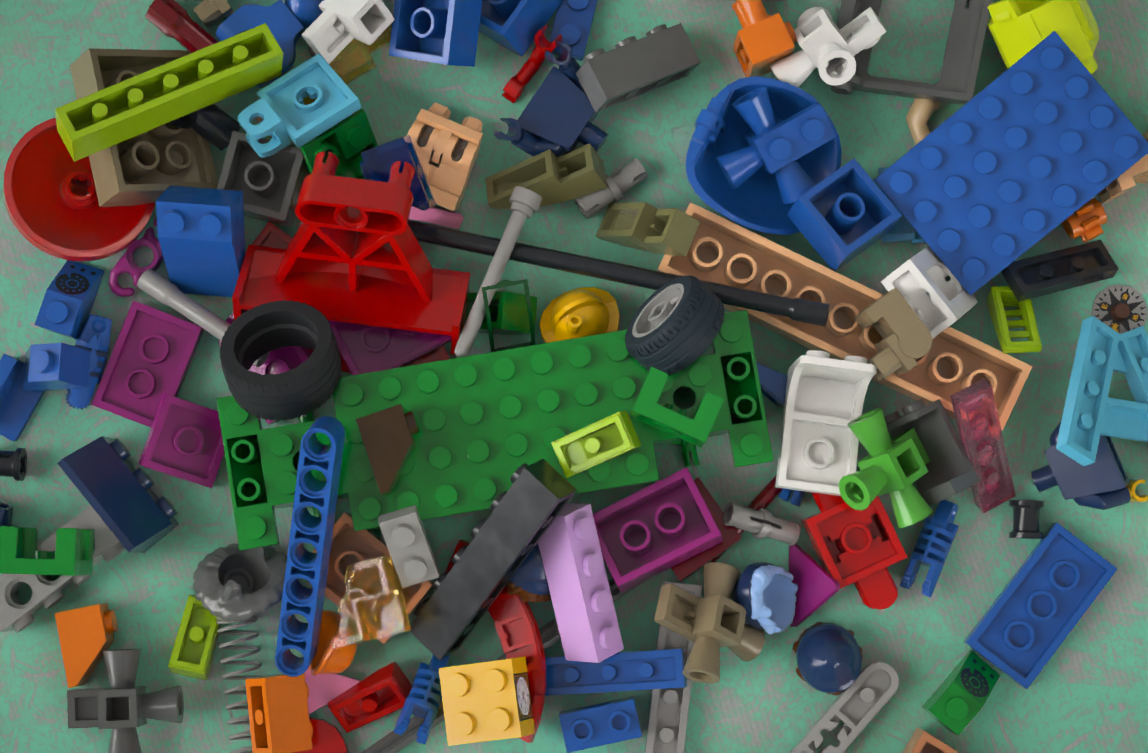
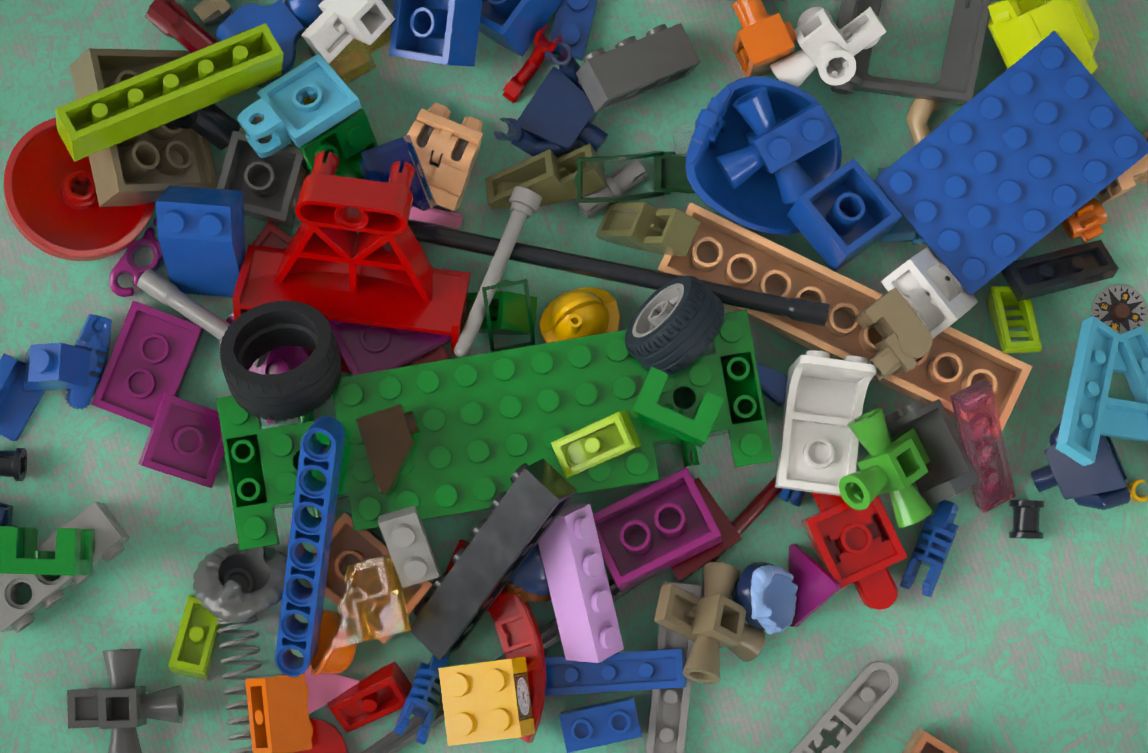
blue slope [34,260,105,340] -> none
orange slope [55,603,118,688] -> none
dark blue slope [57,436,179,553] -> none
light grey pin [722,502,801,546] -> none
dark blue hair [792,622,863,695] -> none
green slope [922,650,1000,736] -> none
blue plate [964,522,1117,689] -> none
none -> dark green piece [574,151,695,203]

